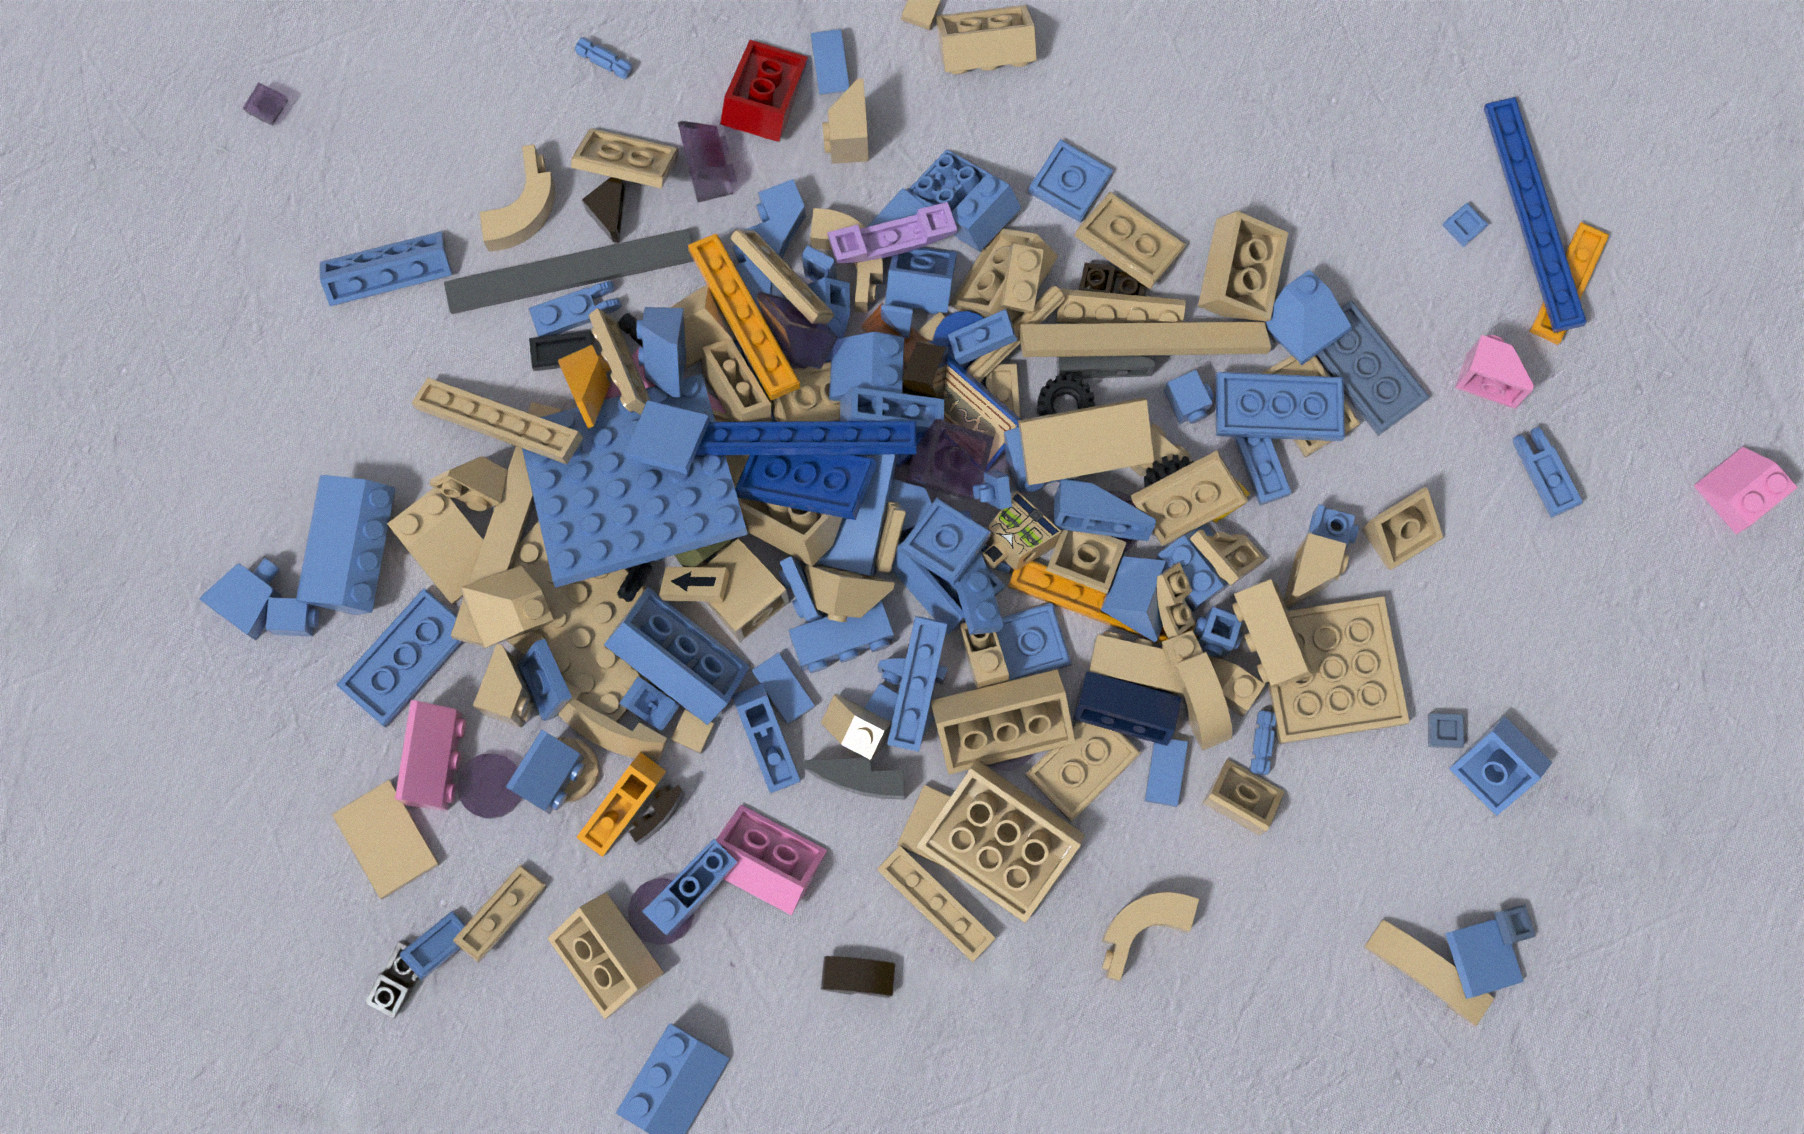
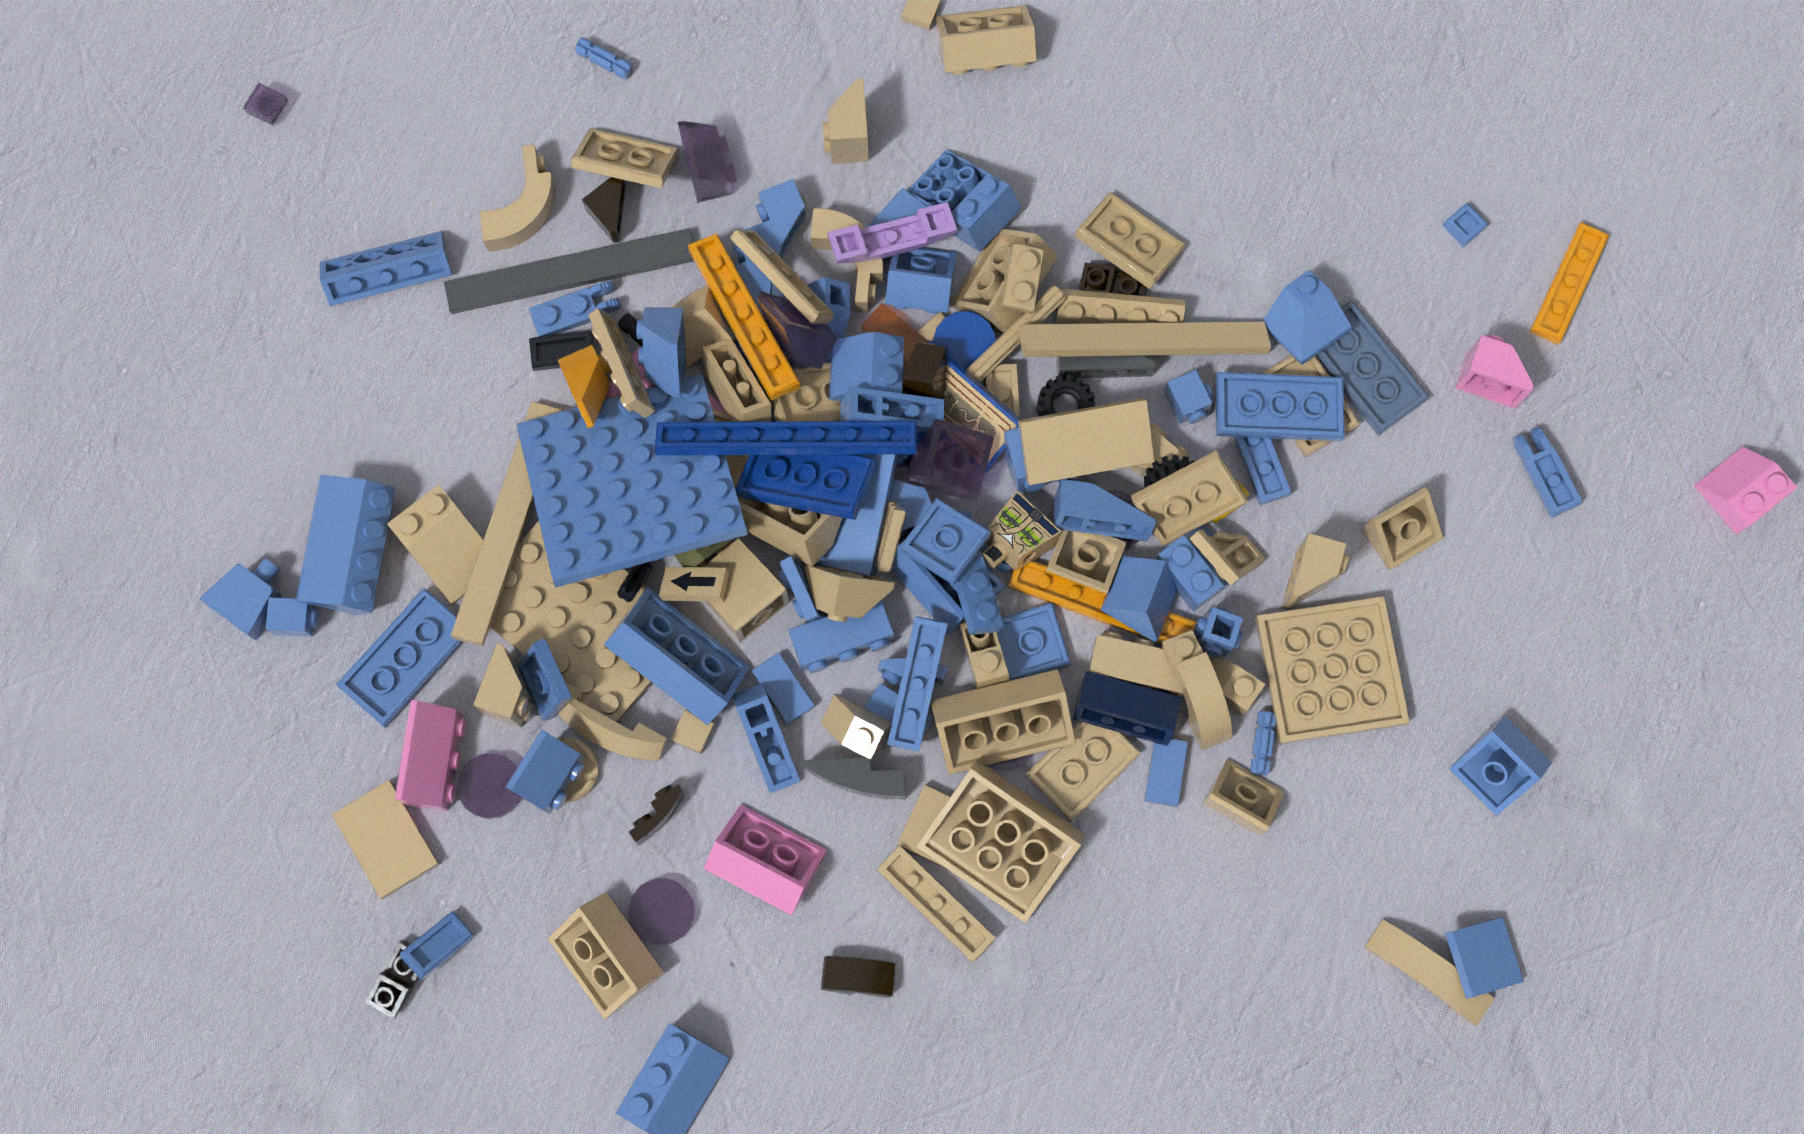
tan plate [412,377,583,464] -> none
tan slope [429,456,507,512] -> none
tan tile [453,864,546,963] -> none
tan slope [460,566,553,649] -> none
light orange slope [576,752,667,857] -> none
medium blue bracket [619,677,679,731] -> none
medium blue tile [624,400,710,474] -> none
medium blue slope [642,839,738,936] -> none
red slope [720,40,808,142] -> none
medium blue tile [802,245,837,281] -> none
medium blue slope [811,29,849,95] -> none
medium blue slope [881,304,913,339] -> none
medium blue plate [948,309,1018,365] -> none
medium blue tile [972,469,1012,510] -> none
medium blue tile [1028,139,1113,223] -> none
tan arch [1101,892,1199,982] -> none
tan slope [1157,562,1195,639] -> none
tan slope [1198,211,1288,321] -> none
tan slope [1232,579,1314,688] -> none
medium blue brick [1308,504,1359,549] -> none
sand blue tile [1428,713,1464,749] -> none
blue tile [1484,97,1587,333] -> none
sand blue tile [1494,904,1536,945] -> none

